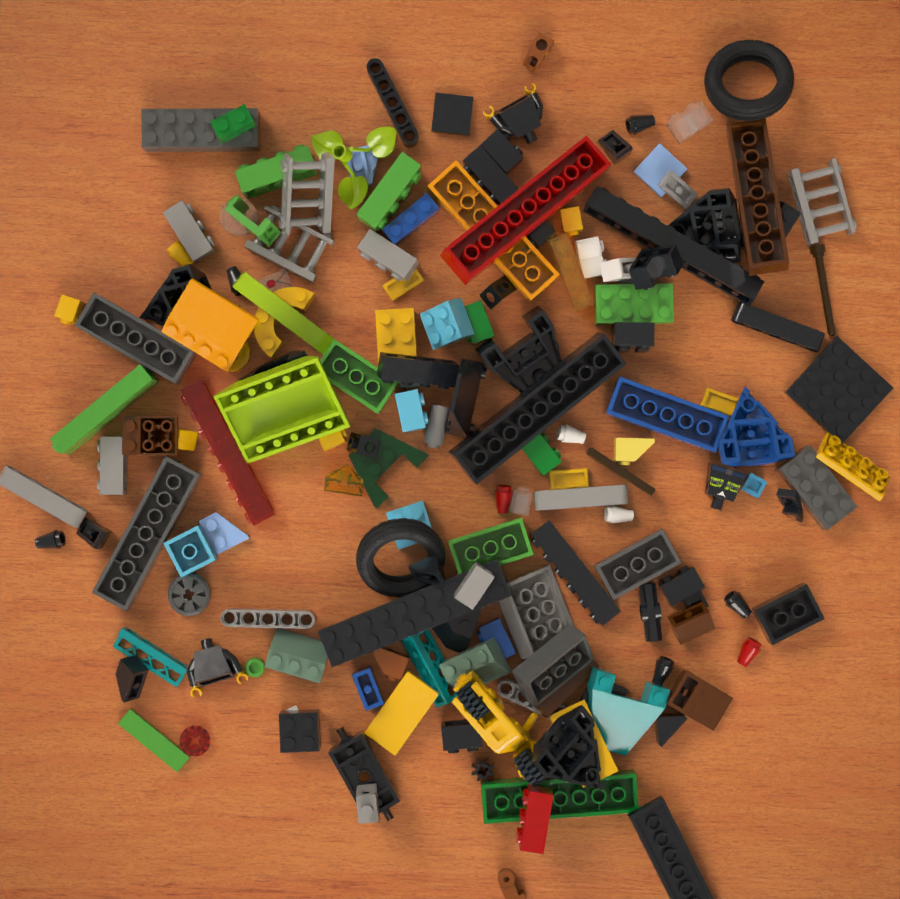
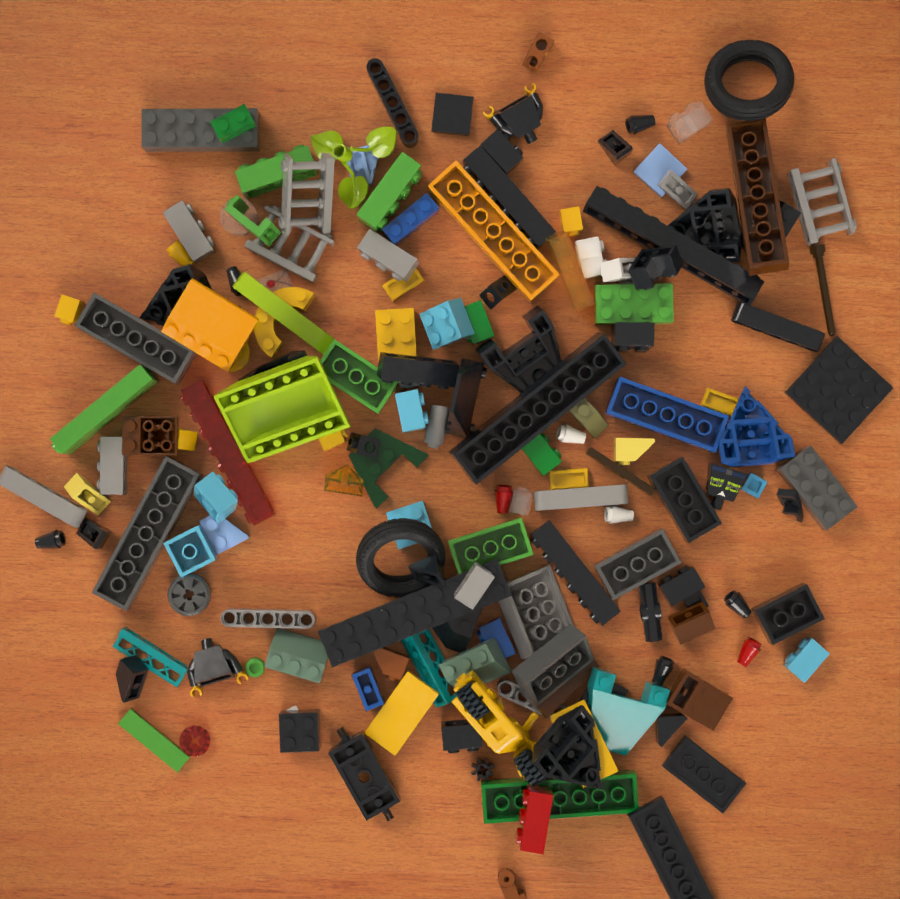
light grey torso [356,783,380,824] -> none
red brick [440,135,612,286] -> none
yellow tile [816,432,890,501] -> none
none -> light yellow slope [64,473,111,516]
none -> medium azure brick [193,472,238,524]
none -> olive slope [568,398,609,439]
none -> black brick [647,457,722,543]
none -> black tile [662,735,746,813]
none -> medium azure brick [783,637,830,683]

